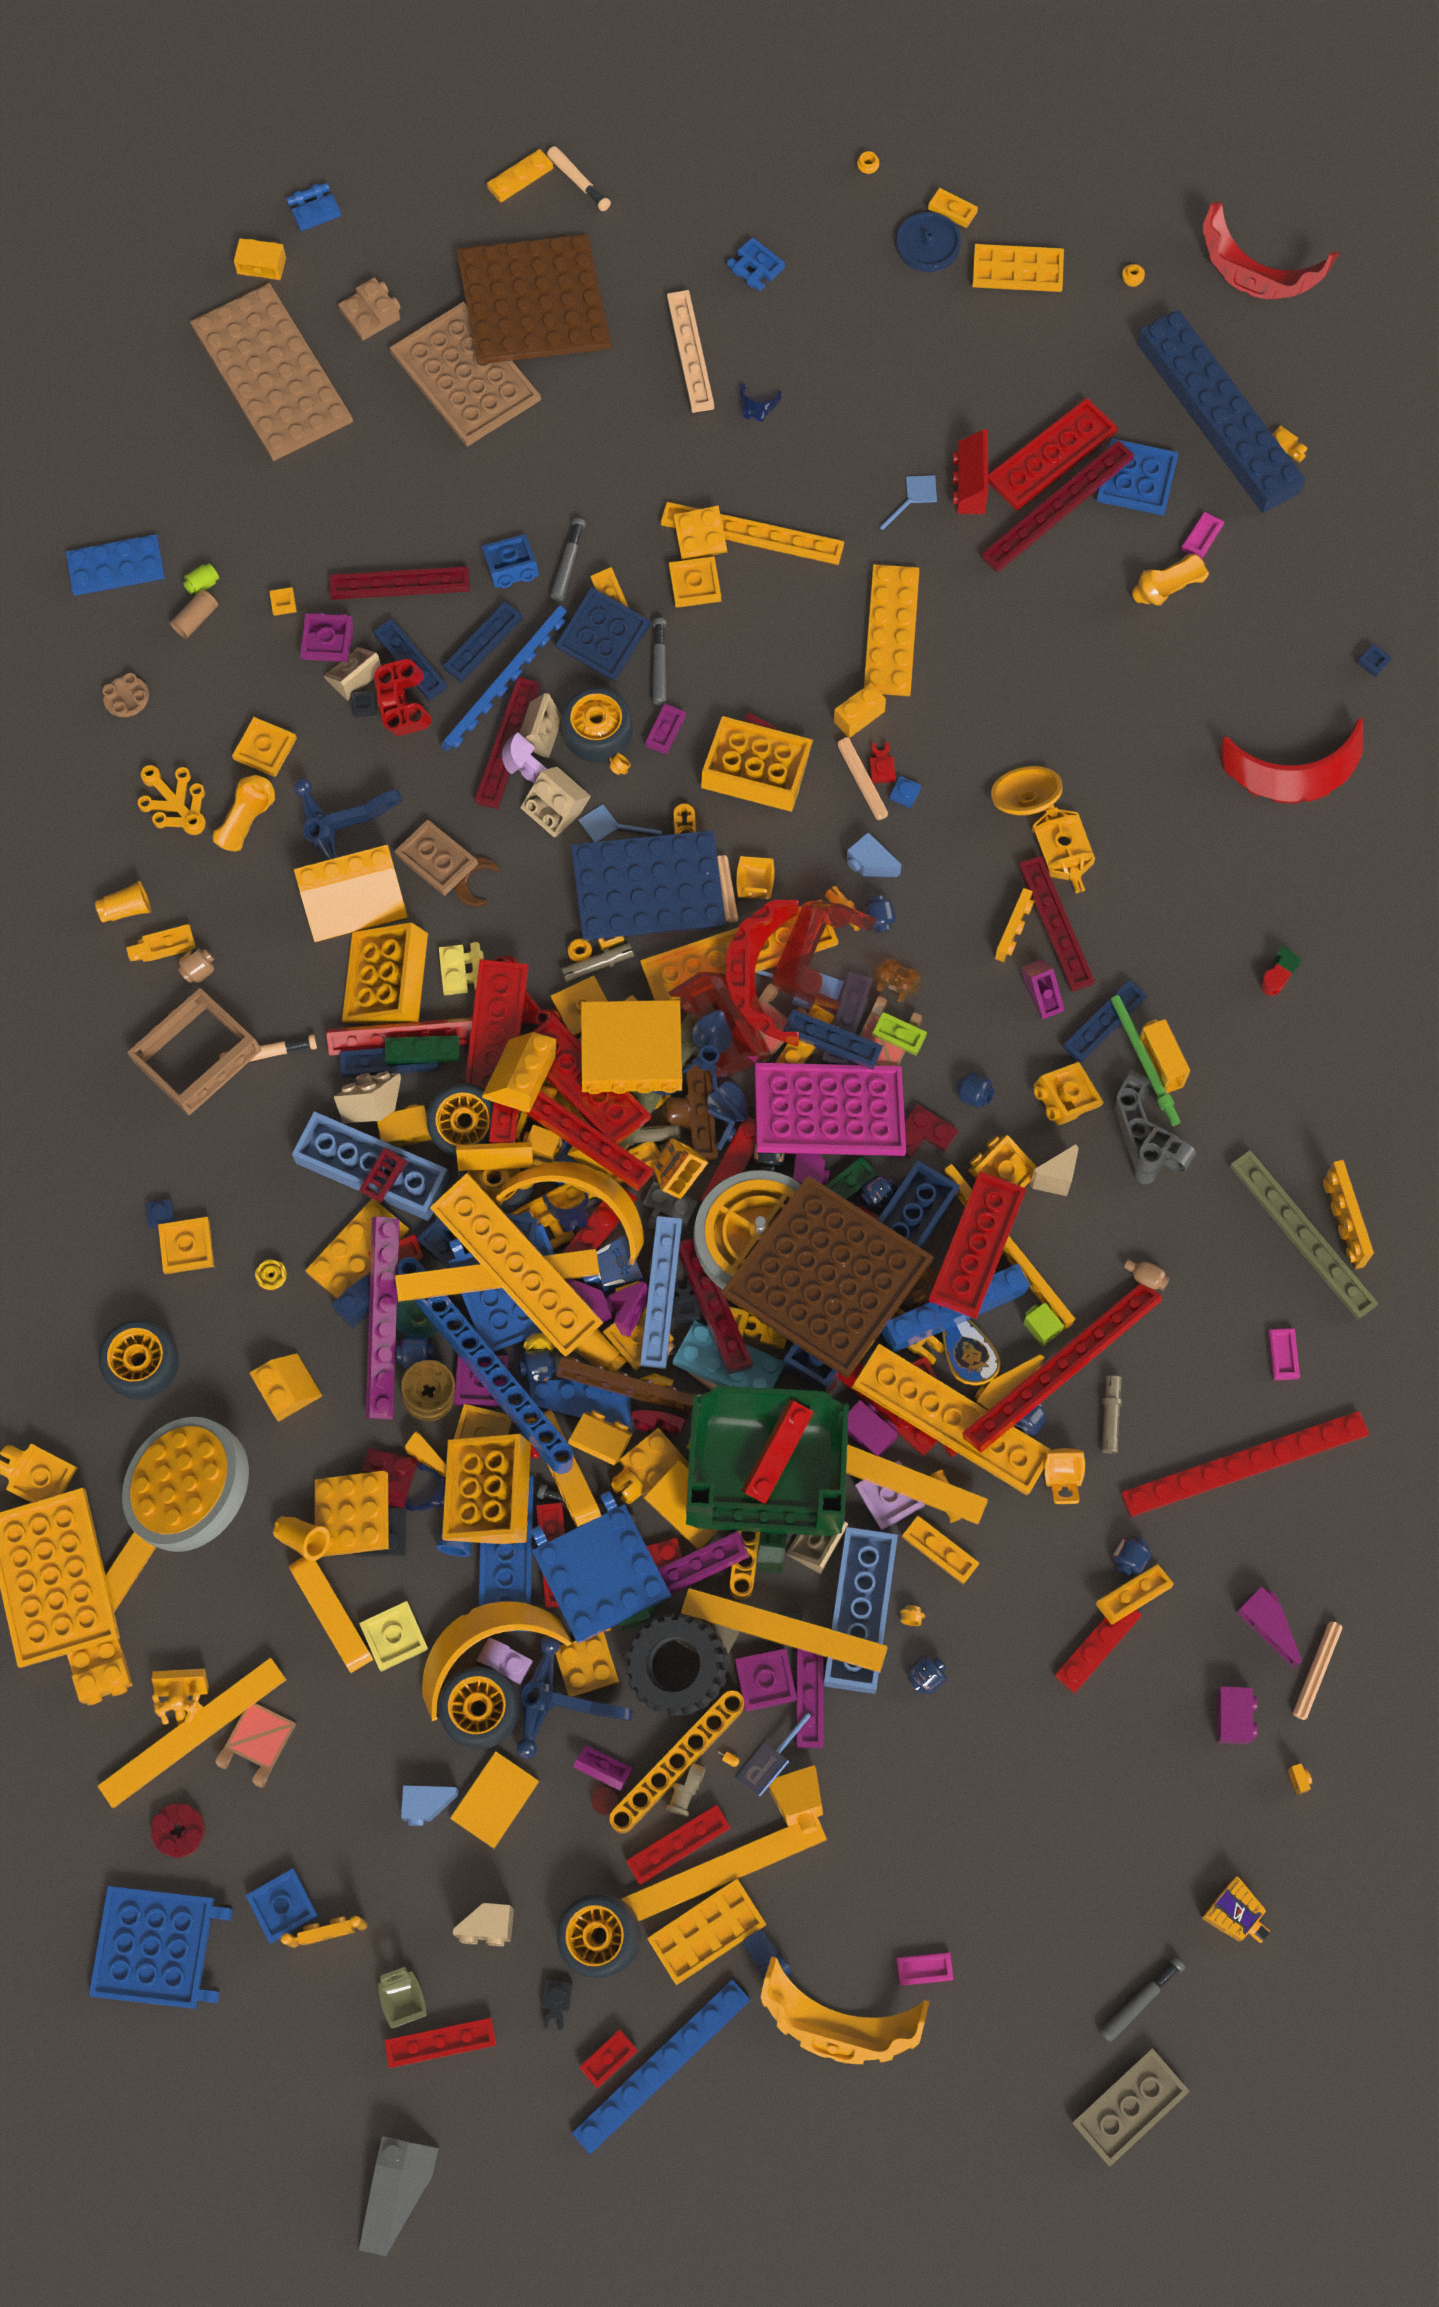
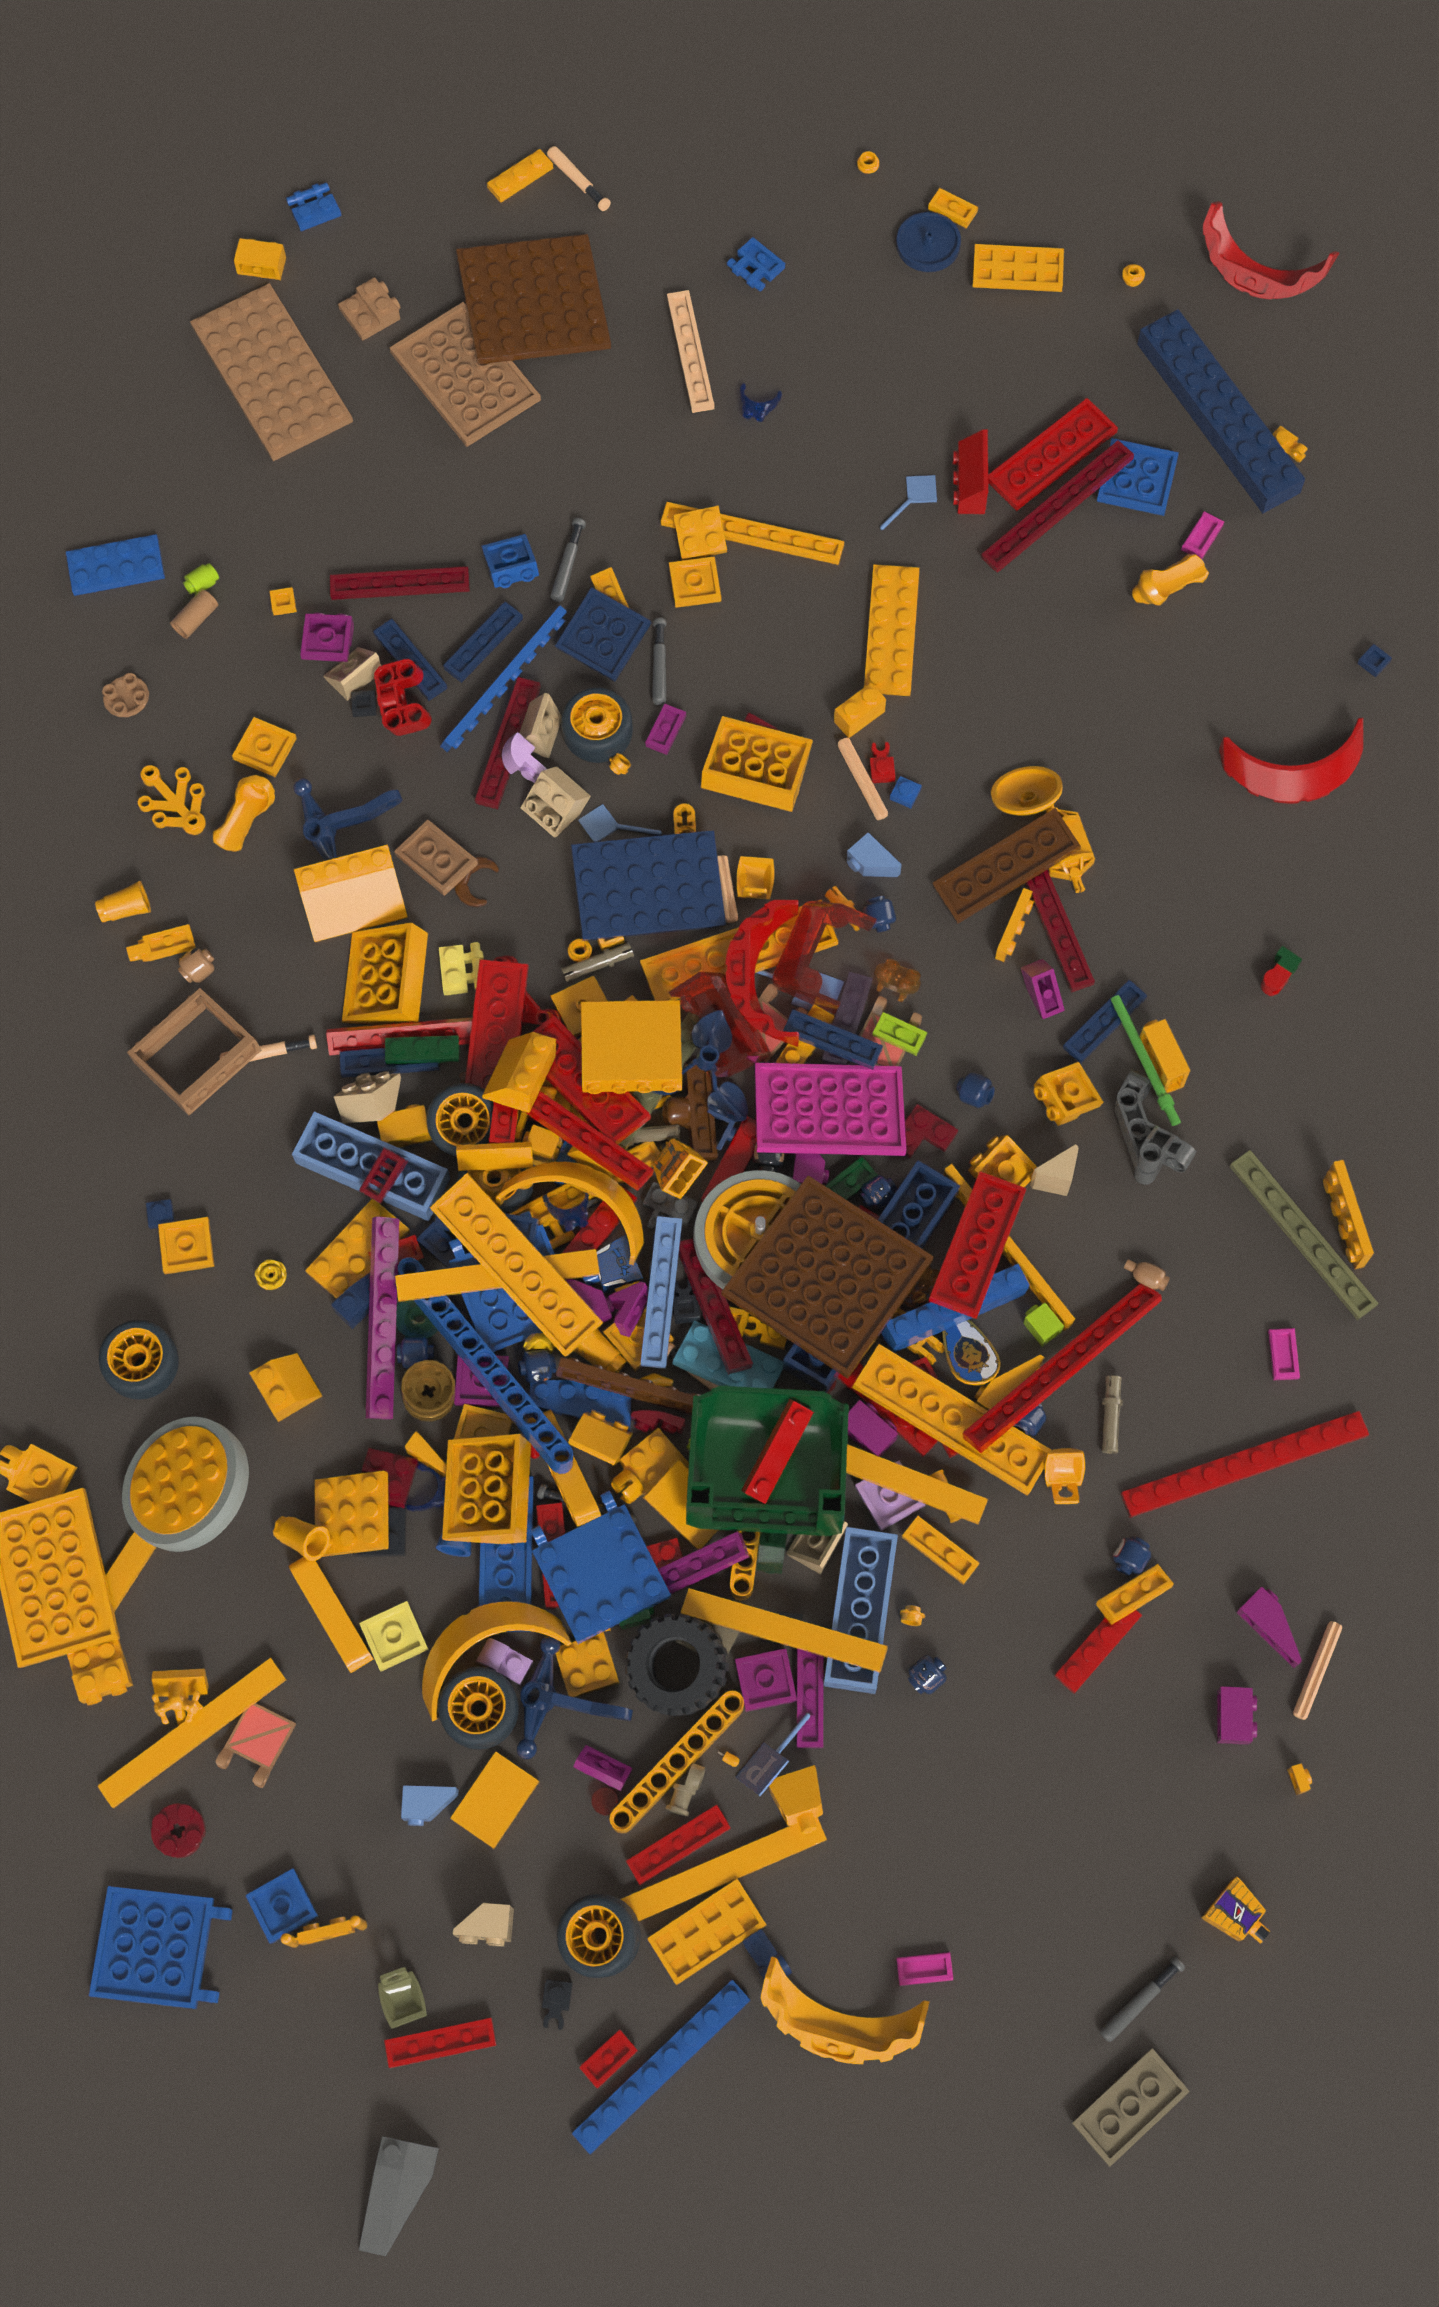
none -> reddish brown plate [932,808,1081,924]

